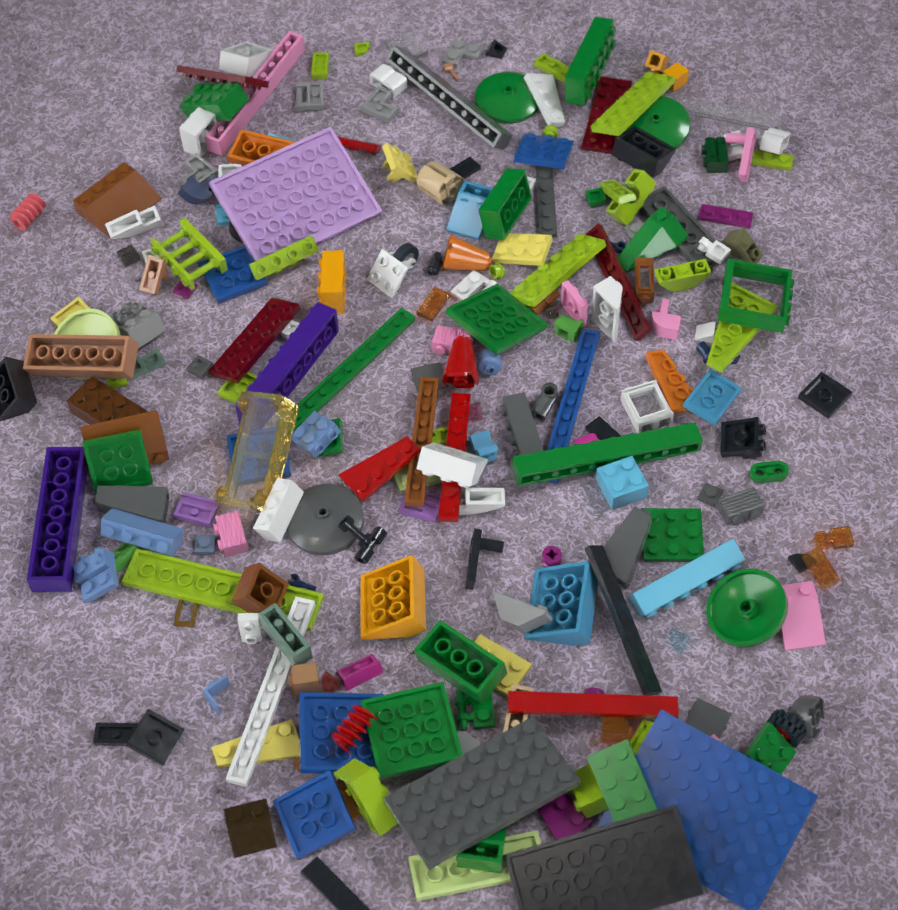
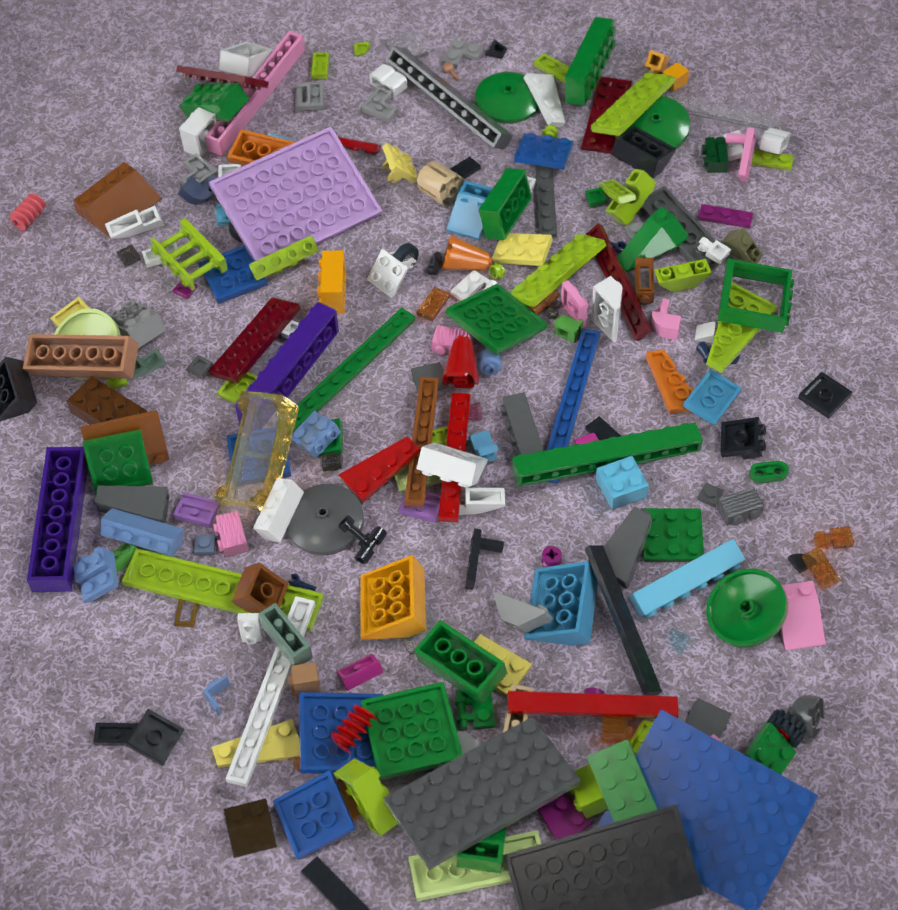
nougat slope [139,255,169,295] -> none
clear red tile [322,671,342,693] -> none
dark grey piece [531,382,558,421] -> none
white window [620,380,674,433] -> none
none -> clear smoke plate [322,452,343,472]

